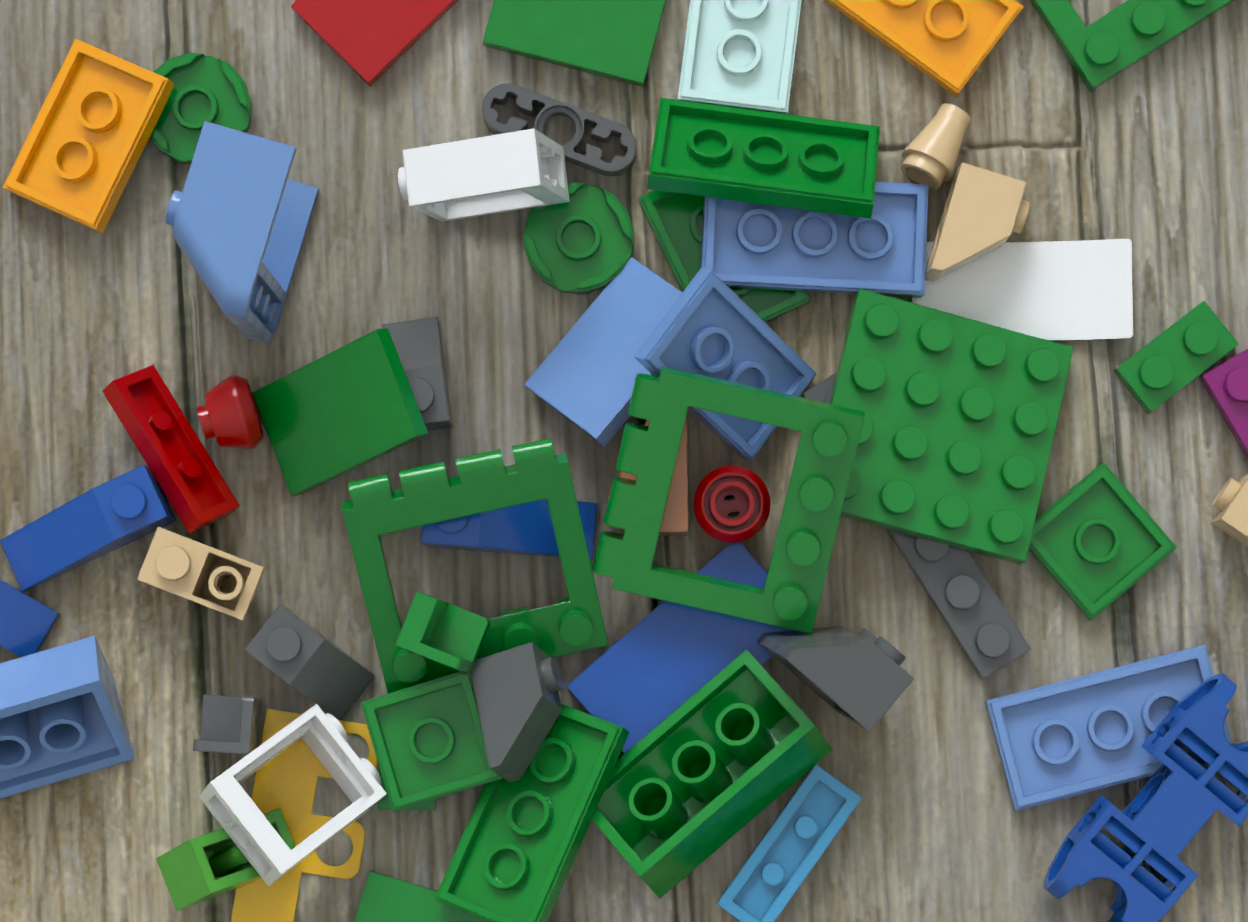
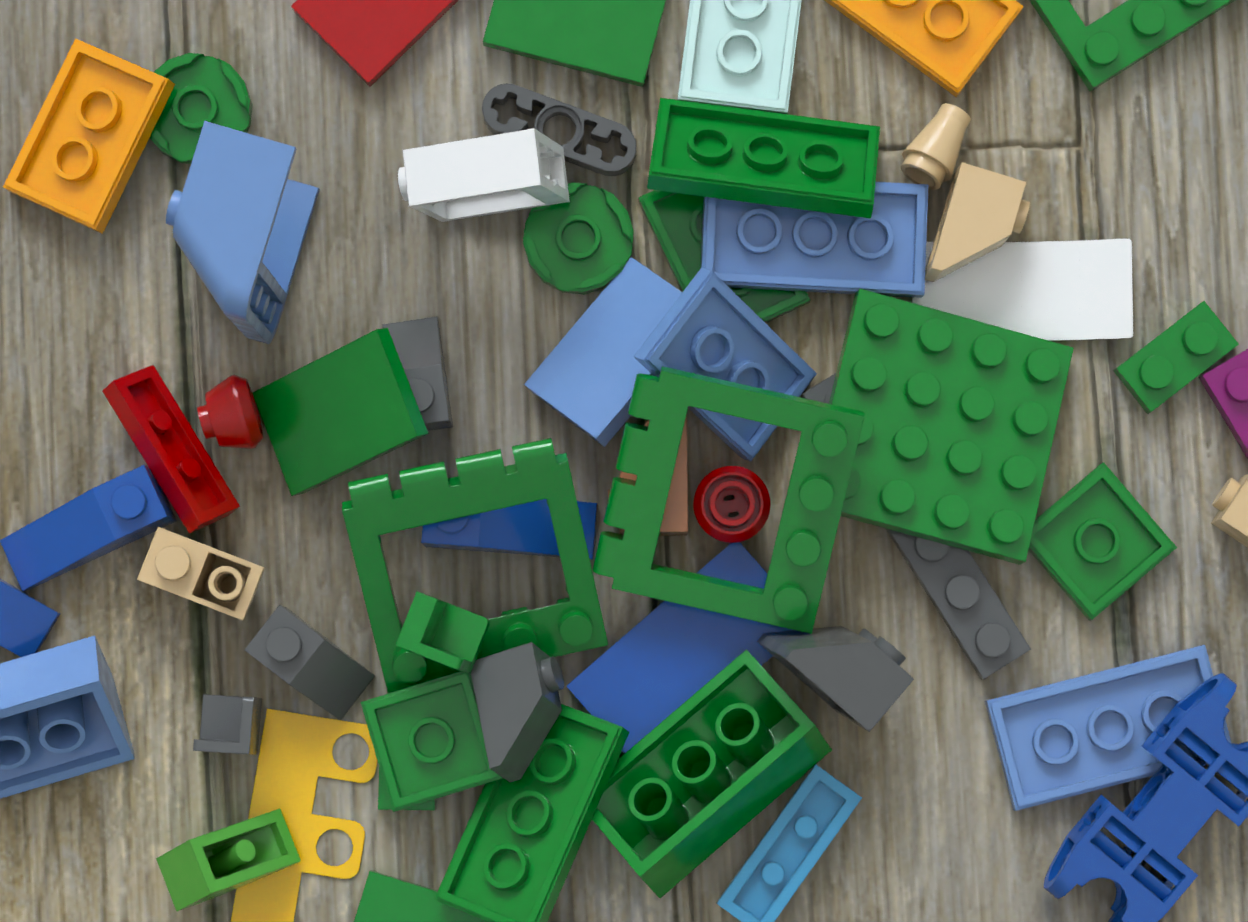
white window [199,704,387,887] -> none

